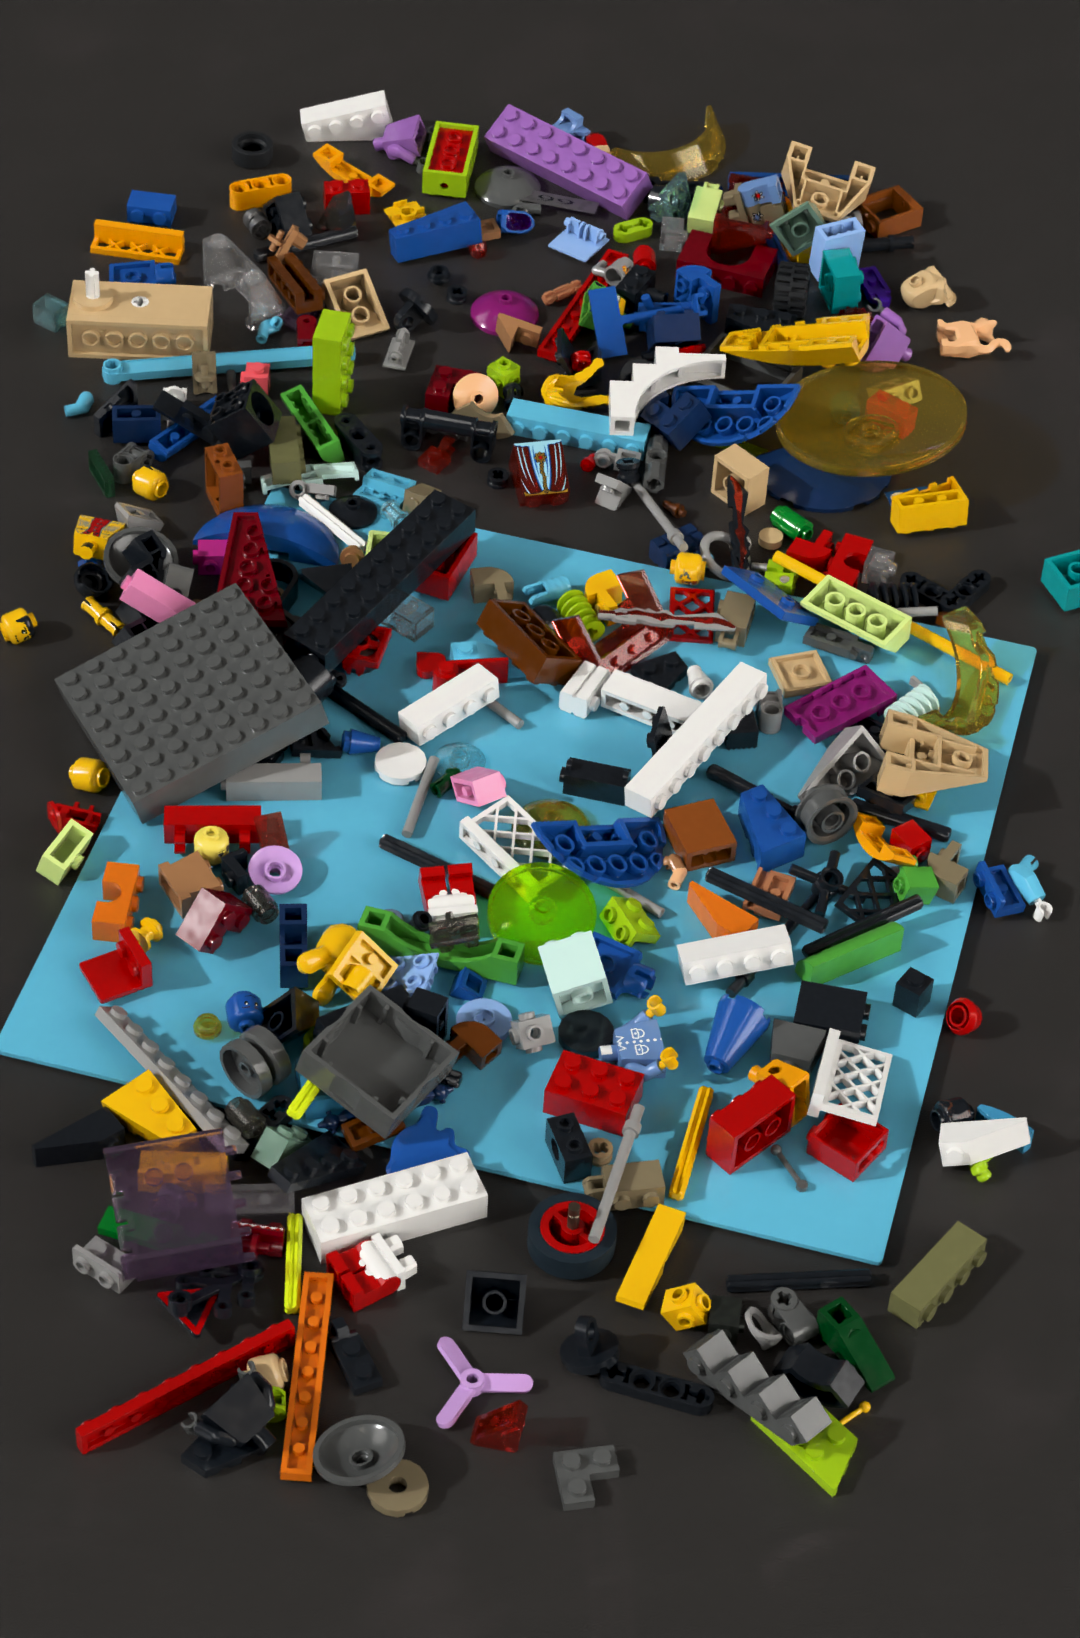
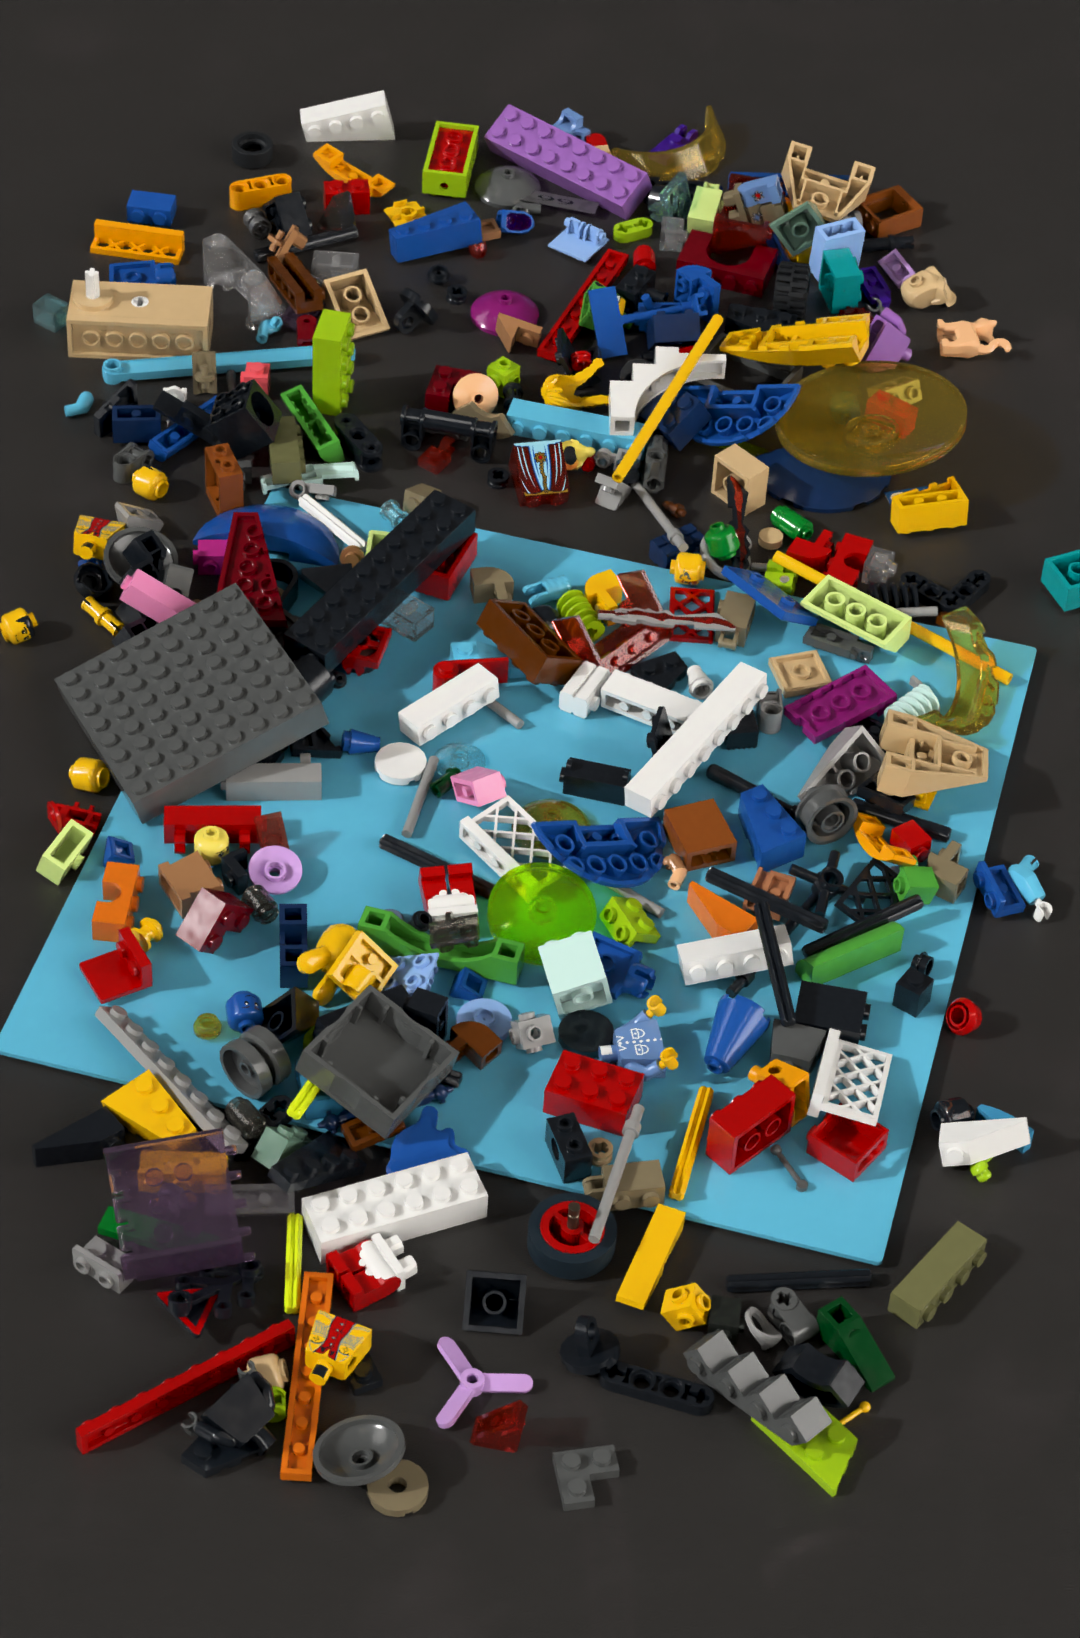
clear green tile [88,449,115,498] -> none
dark red hips [229,1218,285,1259] -> none
black dish [328,495,377,529] -> none
black axle [328,684,407,743] -> none
medium azure slope [353,468,417,512] -> none
medium lavender torso [373,115,434,175] -> none
light grey hinge [383,328,415,371] -> none
red tile [416,652,446,679] -> none
nougat axle [541,280,582,305] -> none
light grey piece [591,257,634,287] -> none
none -> blue slope [103,836,135,867]
none -> torso [305,1309,372,1386]
none -> light yellow piece [556,439,596,471]
none -> yellow piece [612,314,723,483]
none -> dark purple hinge [648,124,698,167]
none -> green head [704,522,740,560]
none -> black axle [754,902,796,1027]
none -> lavender slope [878,249,916,289]
none -> black plate [911,952,934,976]

